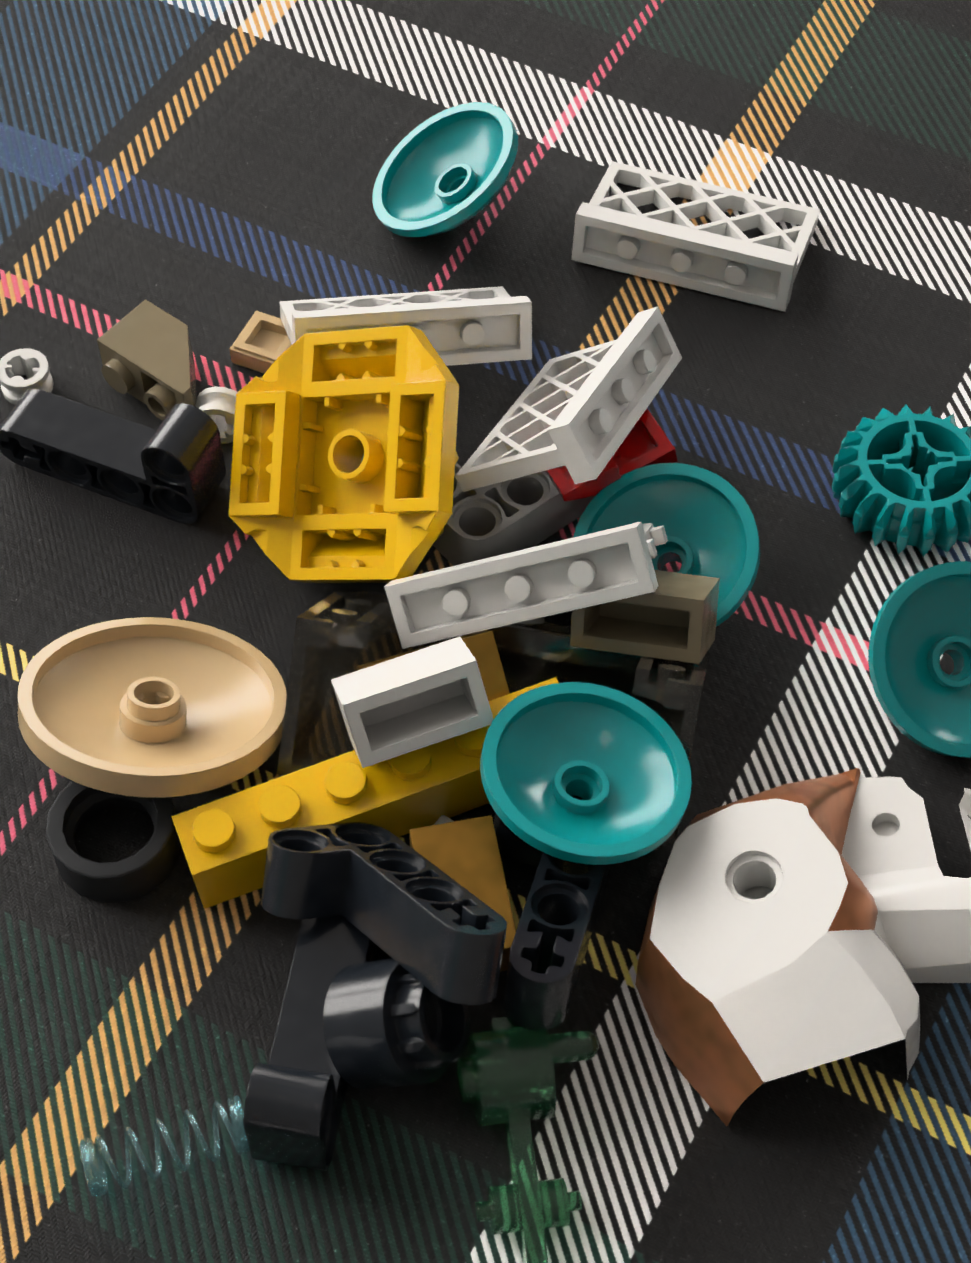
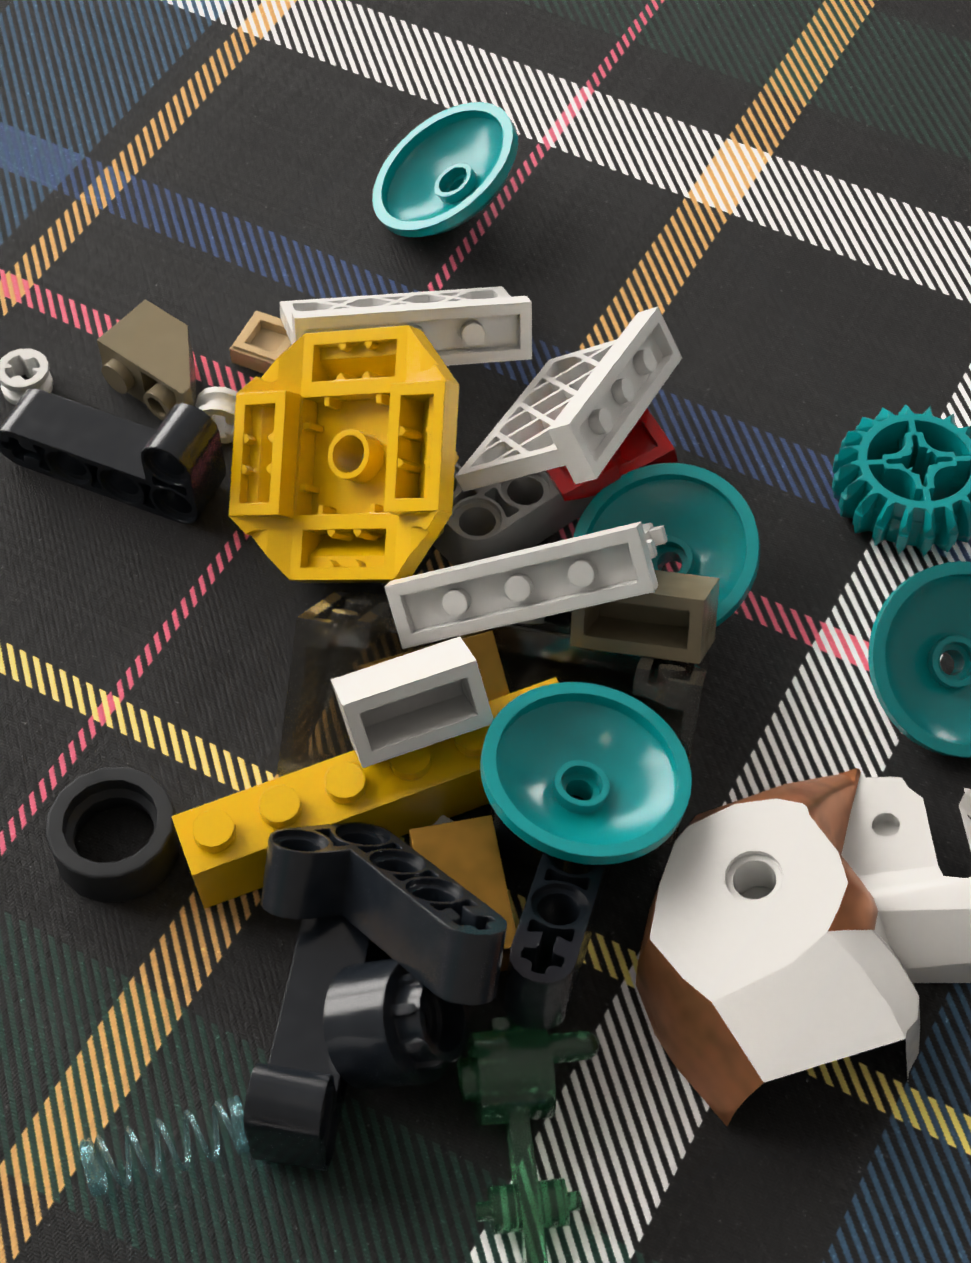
tan dish [18,617,287,798] -> none
white fence [571,161,820,312] -> none

